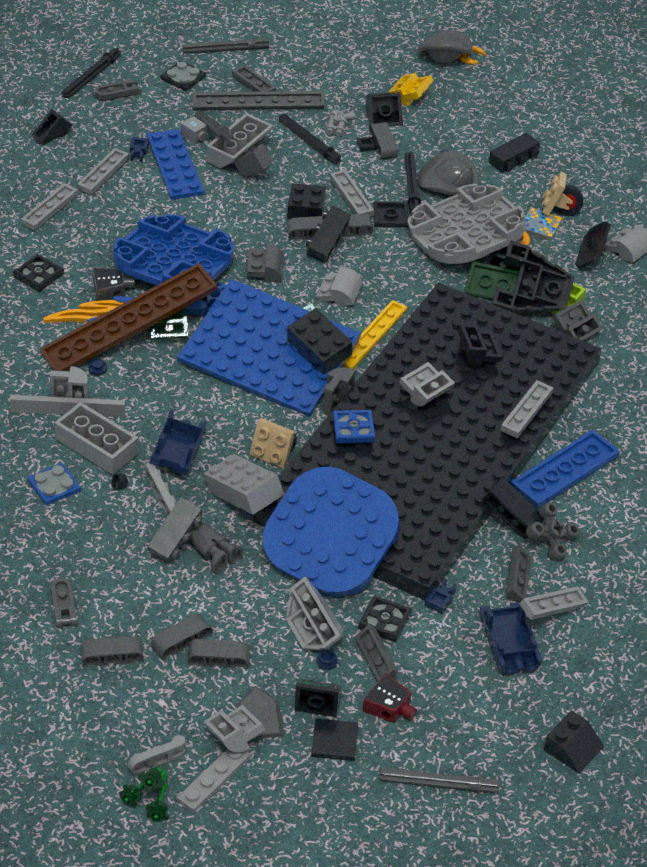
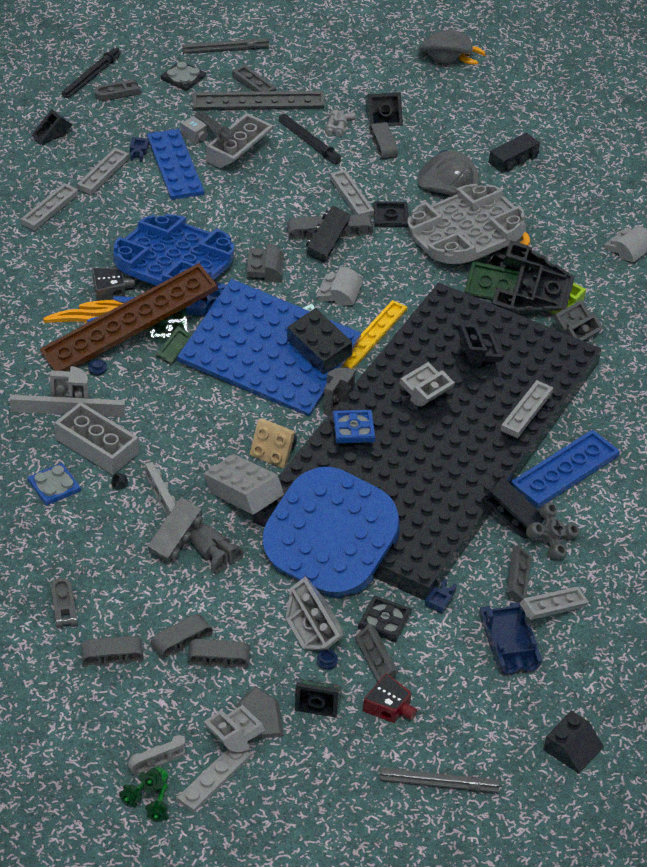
black piece [13,254,64,292] -> none
dark blue piece [149,410,207,475] -> none
dark grey brick [233,144,274,178] -> none
black brick [287,183,326,220] -> none
black tile [311,718,358,761] -> none
black tile [356,137,376,152] -> none
yellow brick [388,73,434,106] -> none
black axle [405,151,421,212] -> none
tile [525,207,563,241] -> none
tan plate [541,171,584,216] -> none
black shield [575,222,611,269] -> none
none -> dark green tile [156,326,192,365]

